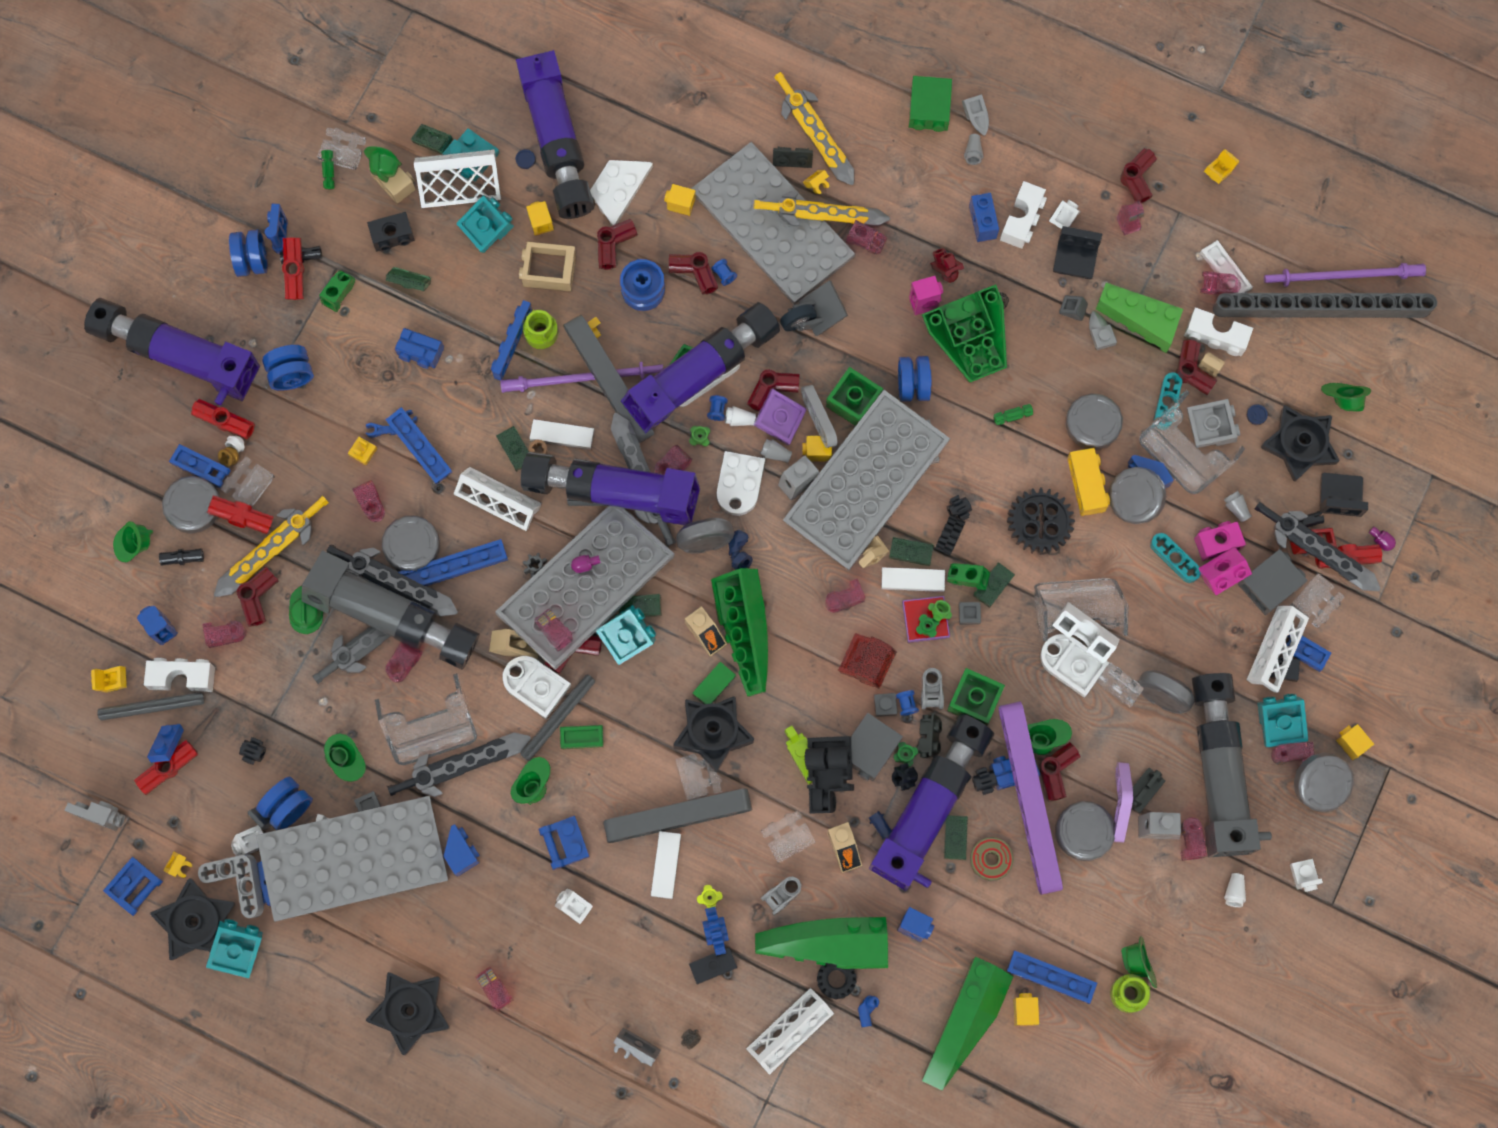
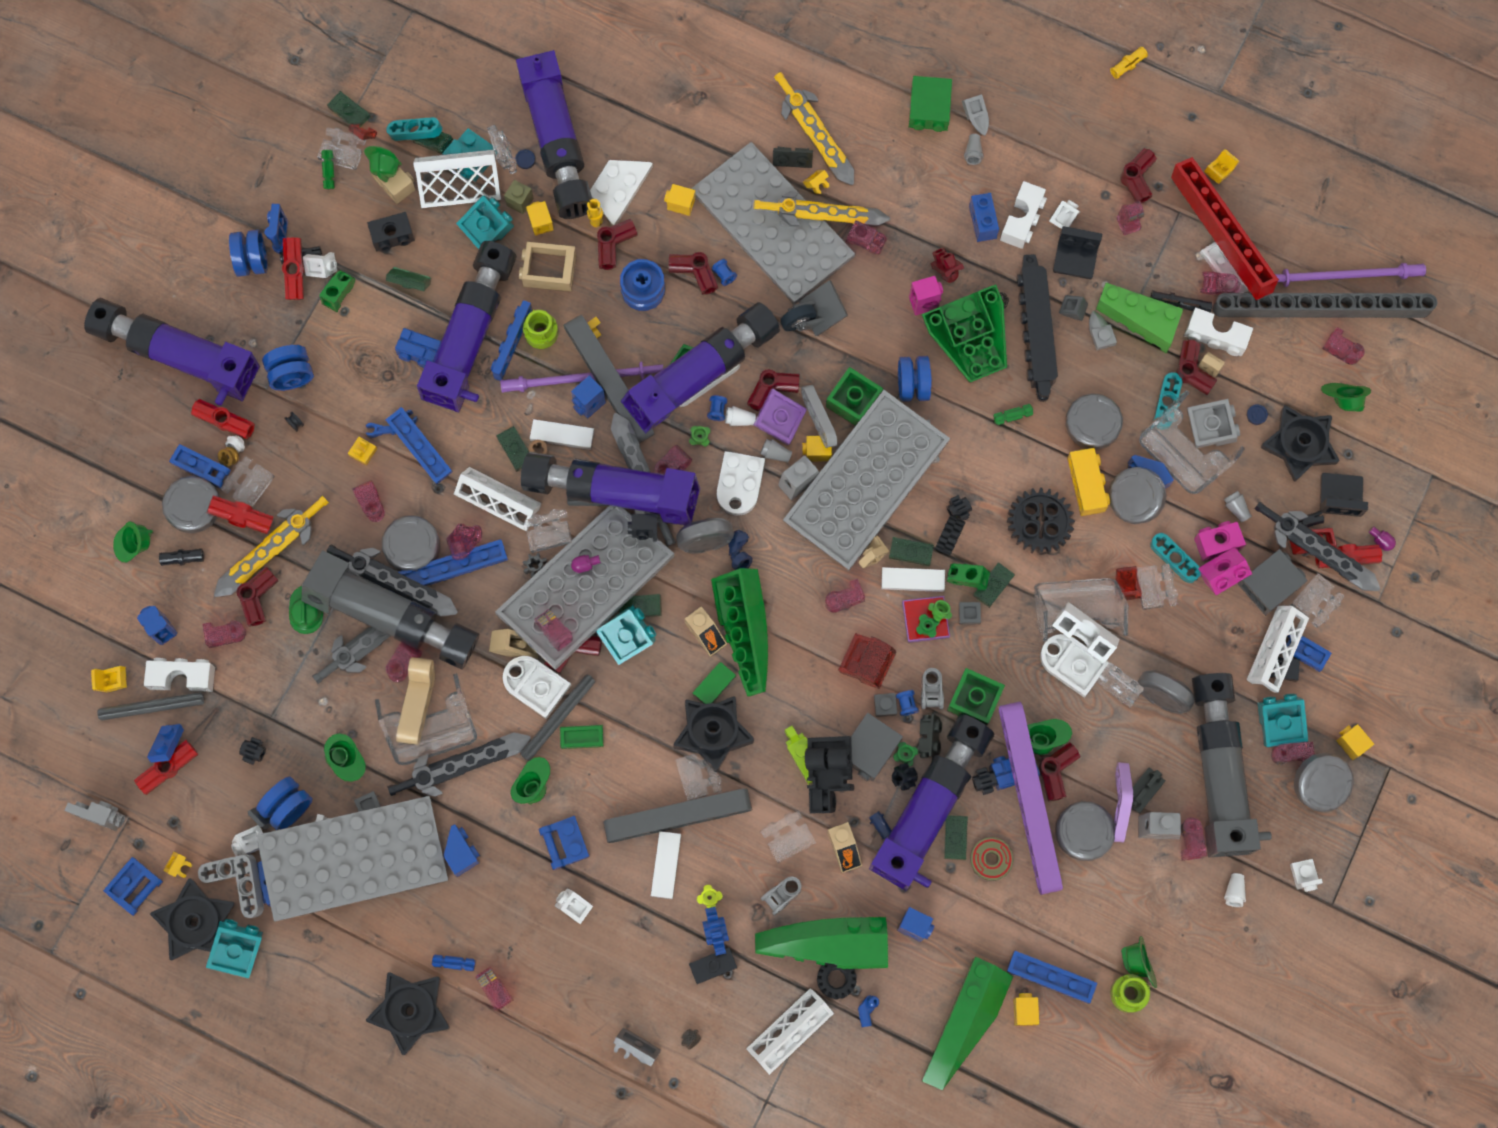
none -> black bush [284,412,304,432]
none -> white bracket [303,252,337,278]
none -> clear green plate [327,91,371,131]
none -> clear red tile [349,124,377,140]
none -> teal beam [386,117,443,141]
none -> tan beam [396,657,435,745]
none -> dark purple piece [417,241,517,413]
none -> blue axle [432,955,476,971]
none -> clear pink piece [446,523,482,560]
none -> clear plate [487,125,517,174]
none -> olive brick [504,180,534,215]
none -> clear plate [525,509,572,553]
none -> blue brick [571,375,606,419]
none -> yellow pin [587,199,603,227]
none -> black brick [628,514,657,542]
none -> black hinge [1017,254,1058,402]
none -> yellow pin [1110,46,1148,79]
none -> clear red bracket [1115,566,1142,601]
none -> clear plate [1134,564,1178,610]
none -> black pin [1150,290,1212,313]
none -> red brick [1171,157,1279,300]
none -> clear pink leg [1322,327,1365,365]

